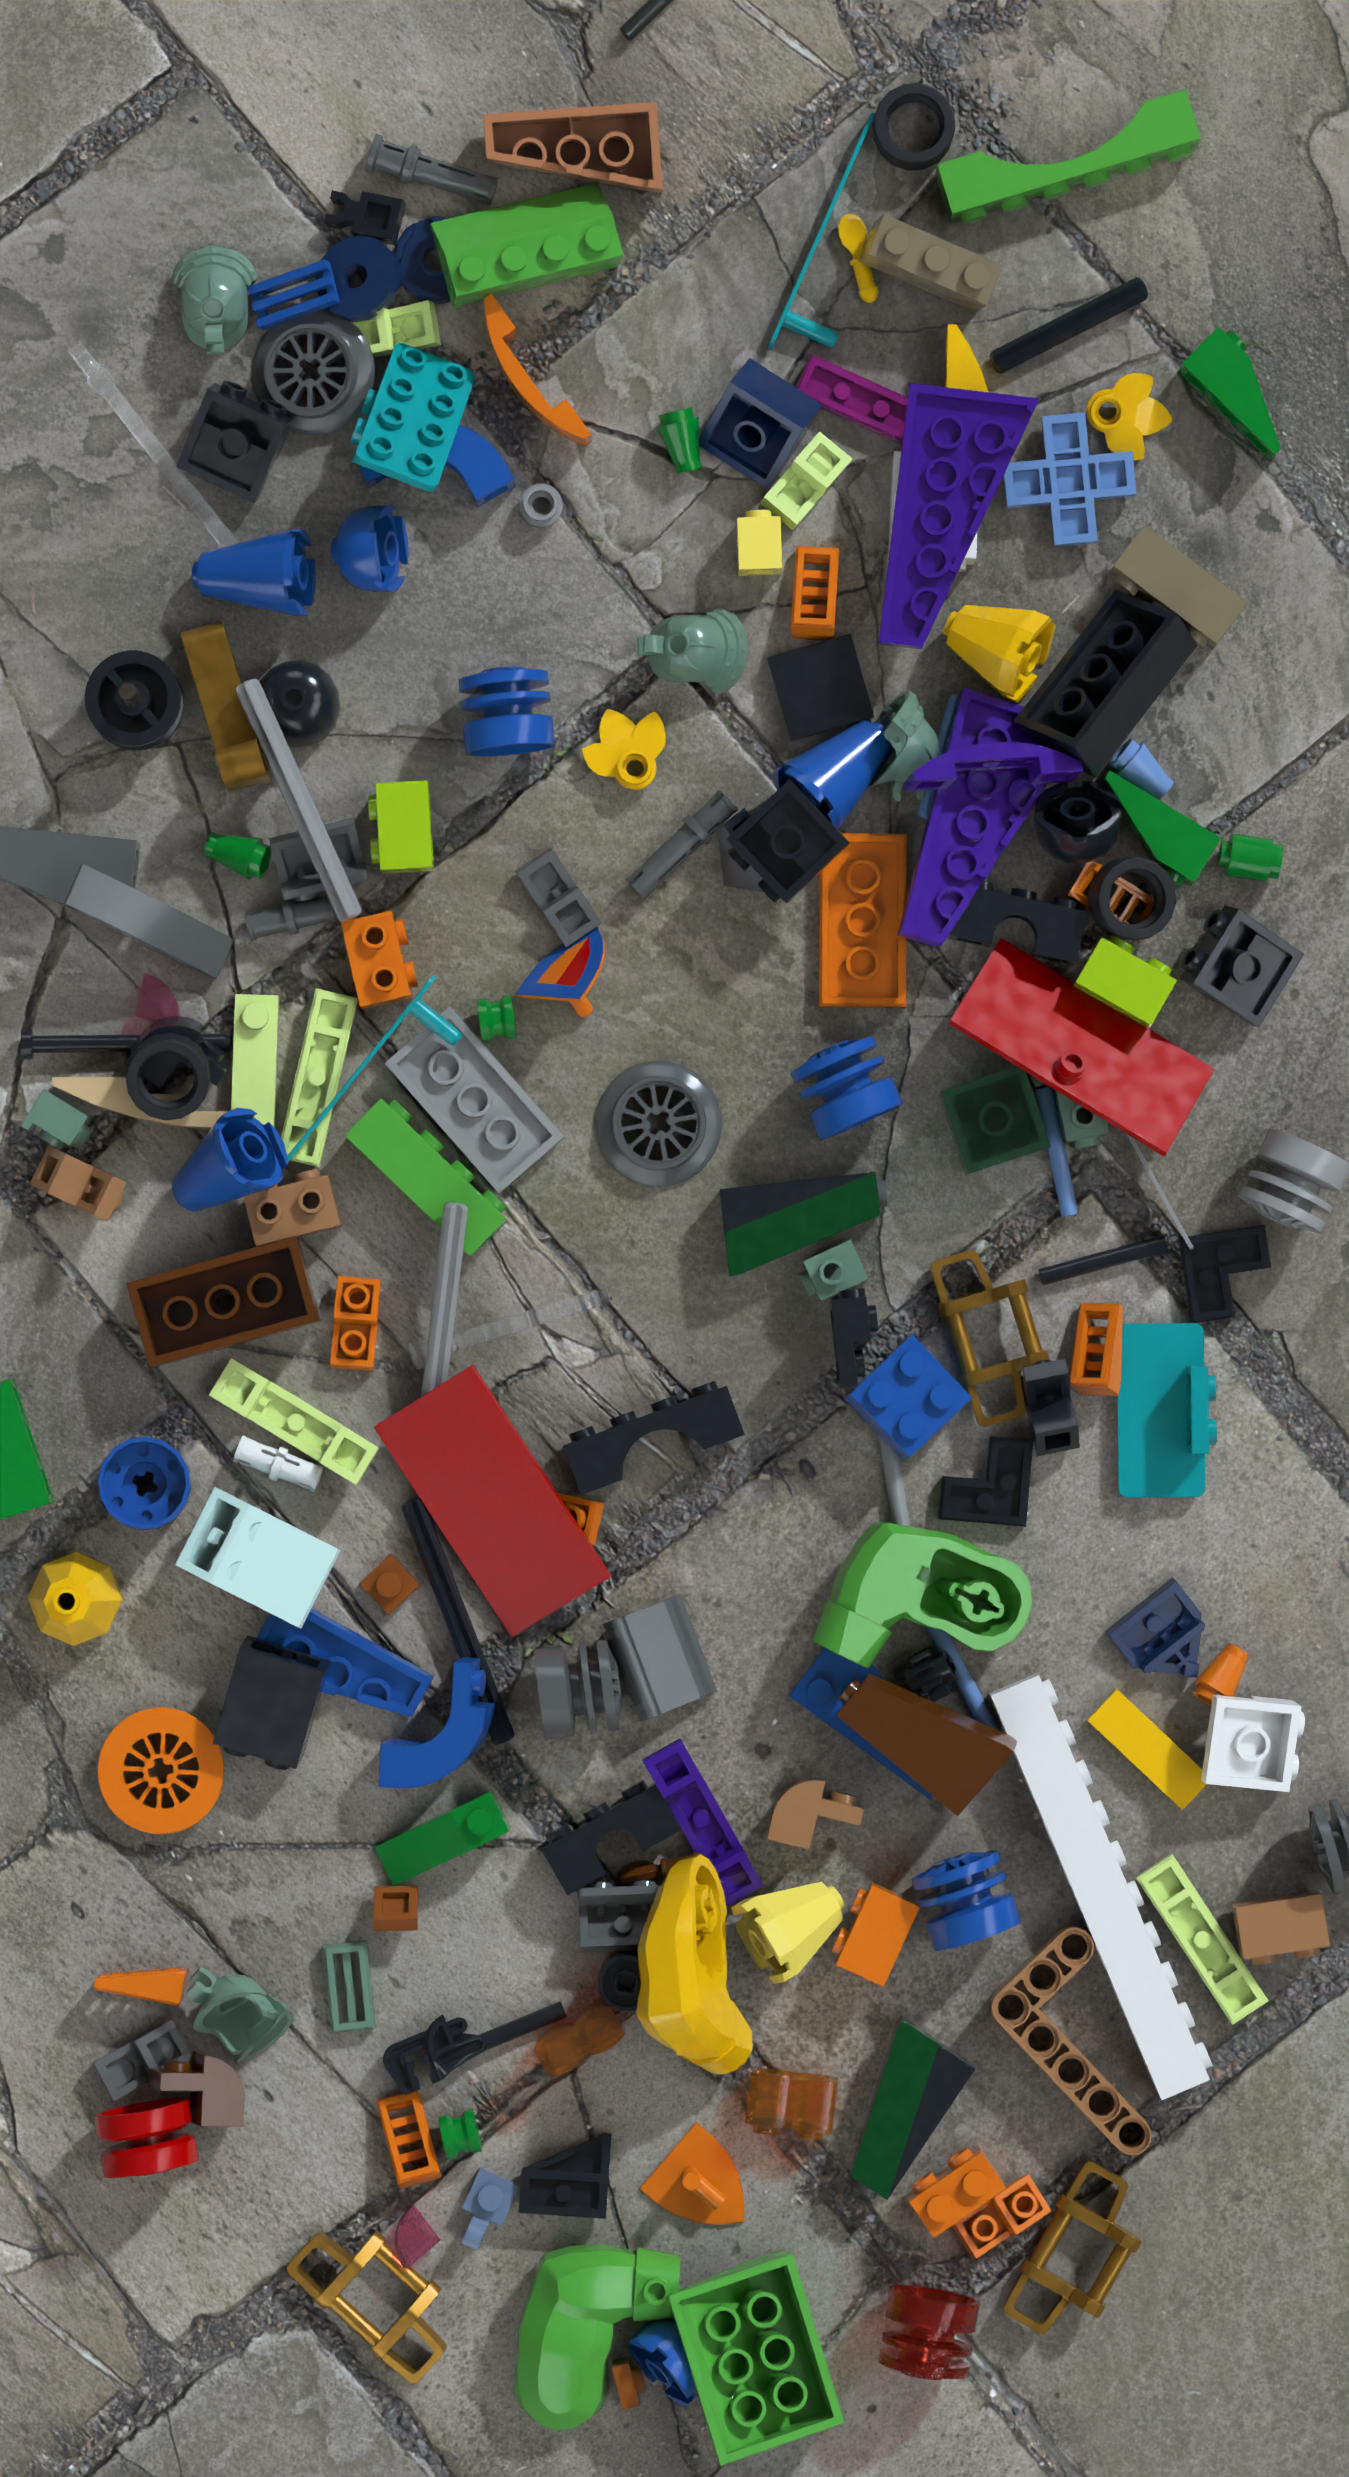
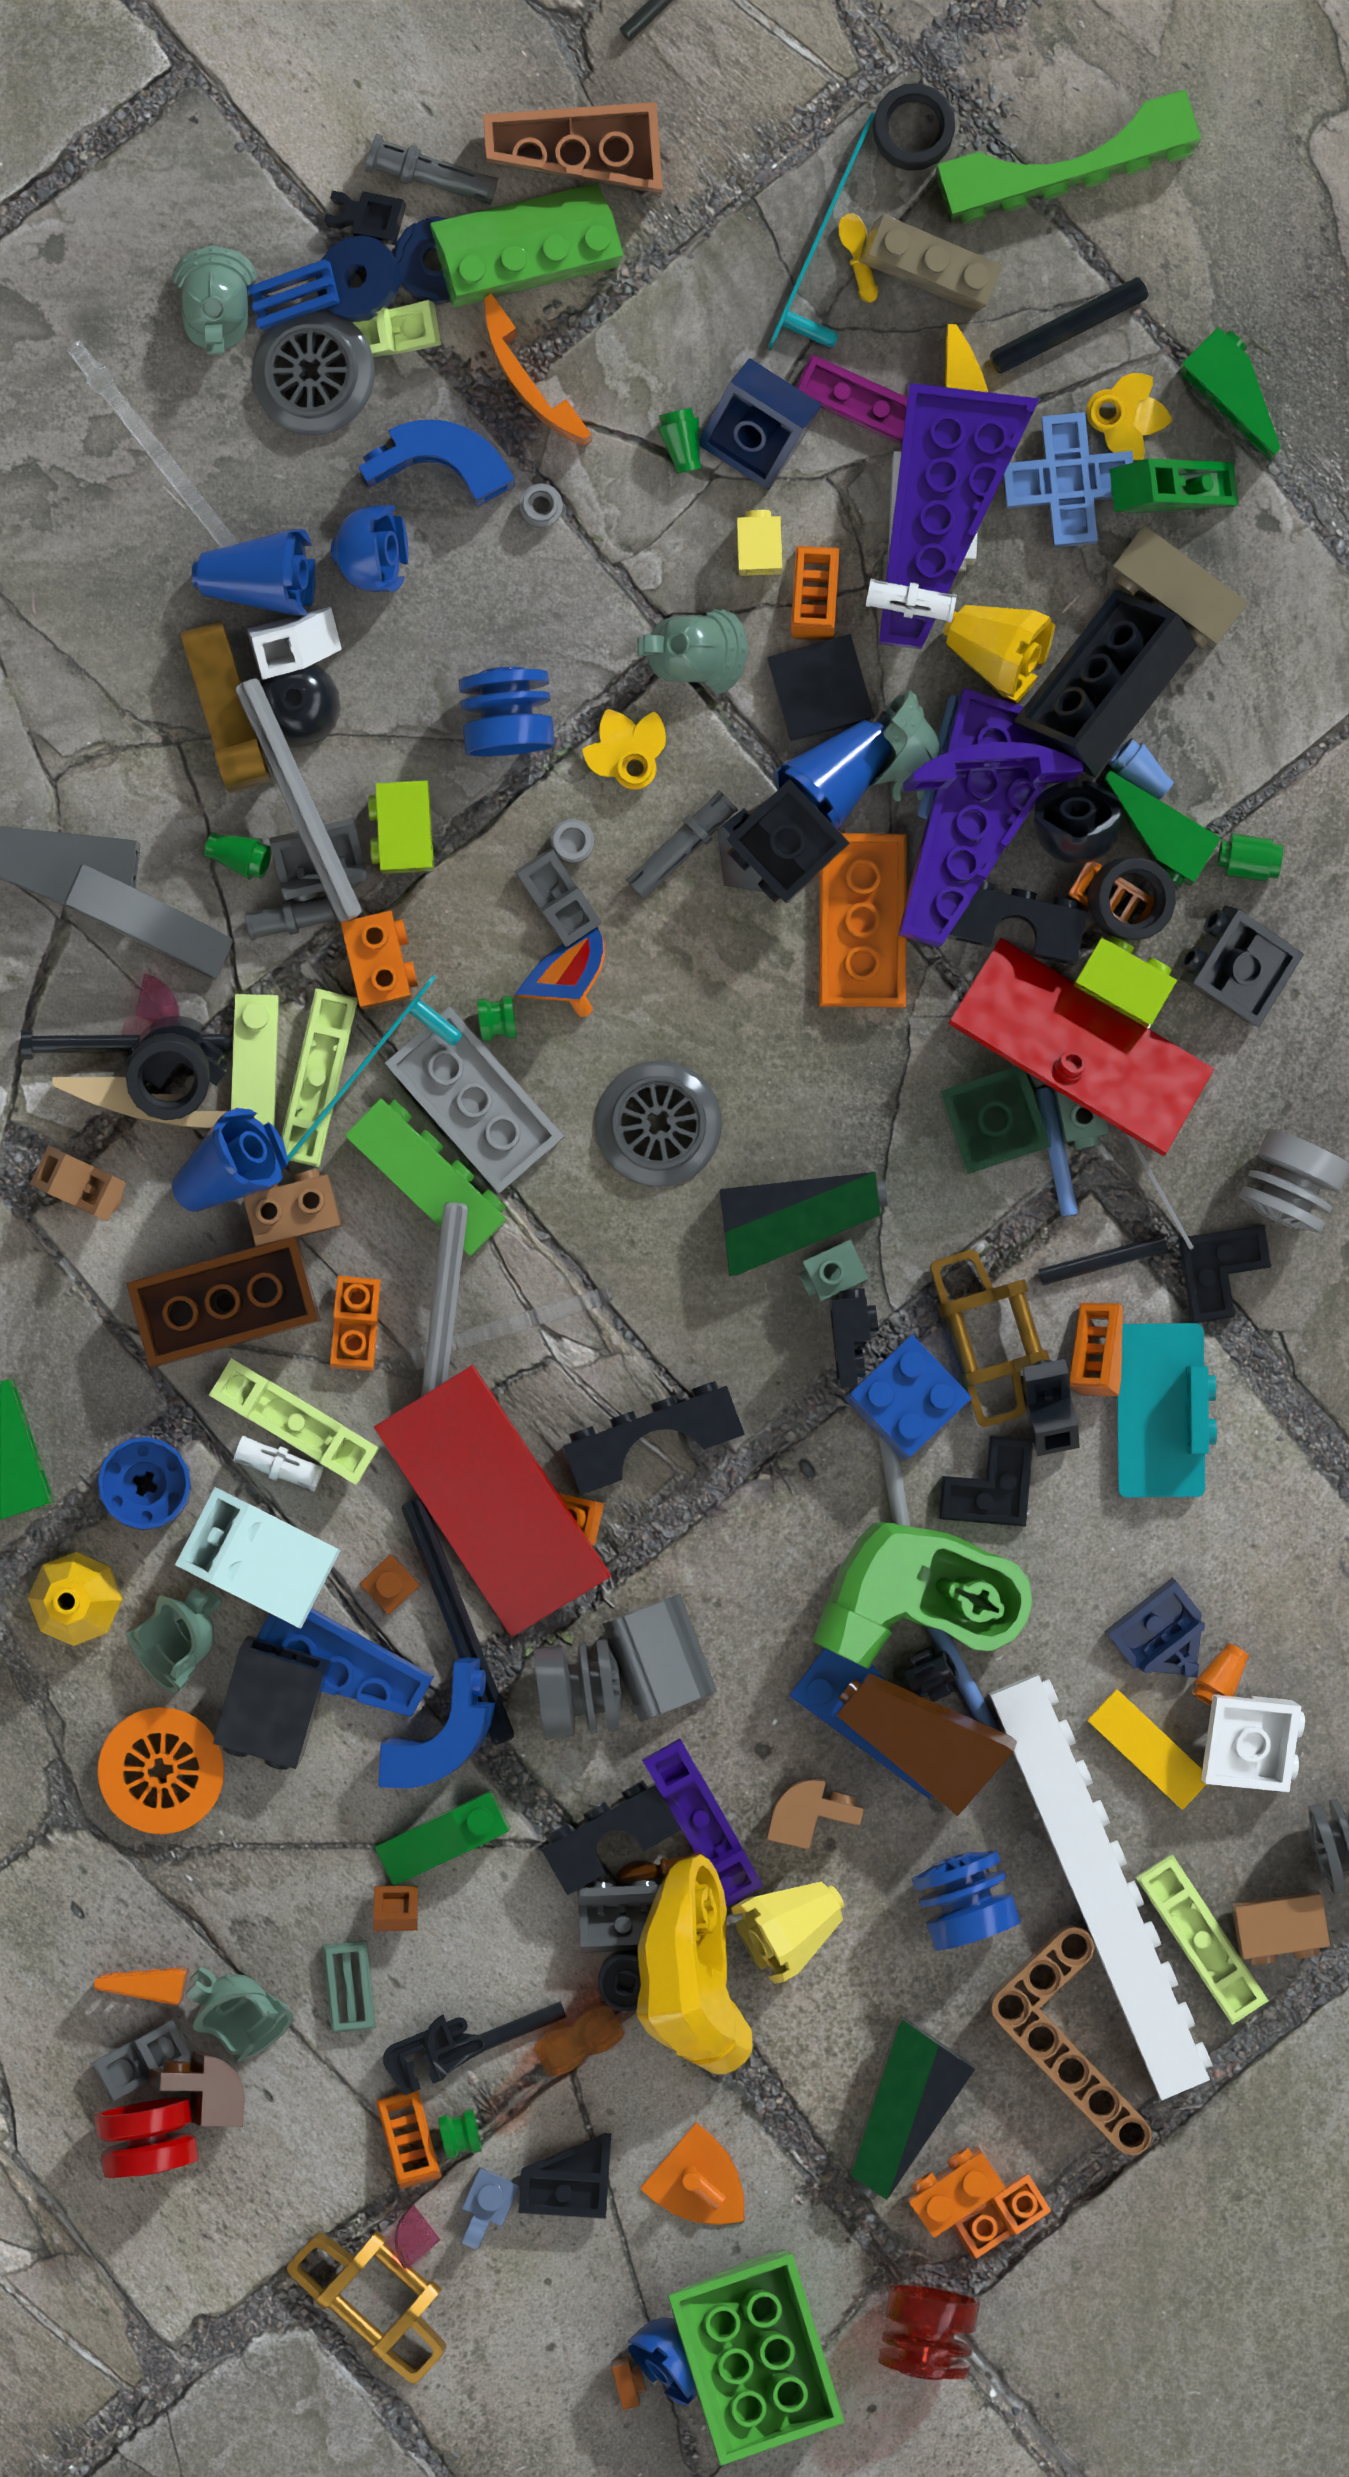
sand green brick [21,1089,93,1152] -> none
black wheel [85,650,184,751] -> none
black plate [176,380,294,503] -> none
teal bracket [350,343,476,492] -> none
bright green piece [513,2244,680,2430] -> none
clear orange brick [745,2067,838,2140] -> none
yellowish green slope [760,431,852,531] -> none
blue wheel [790,1036,903,1141] -> none
orange brick [831,1882,920,1987] -> none
pearl gold bar [1003,2159,1142,2334] -> none
none -> sand green helmet [126,1587,221,1694]
none -> white slope [247,607,342,680]
none -> light grey tile [551,819,594,864]
none -> white pin [866,578,957,623]
none -> green slope [1109,458,1239,513]

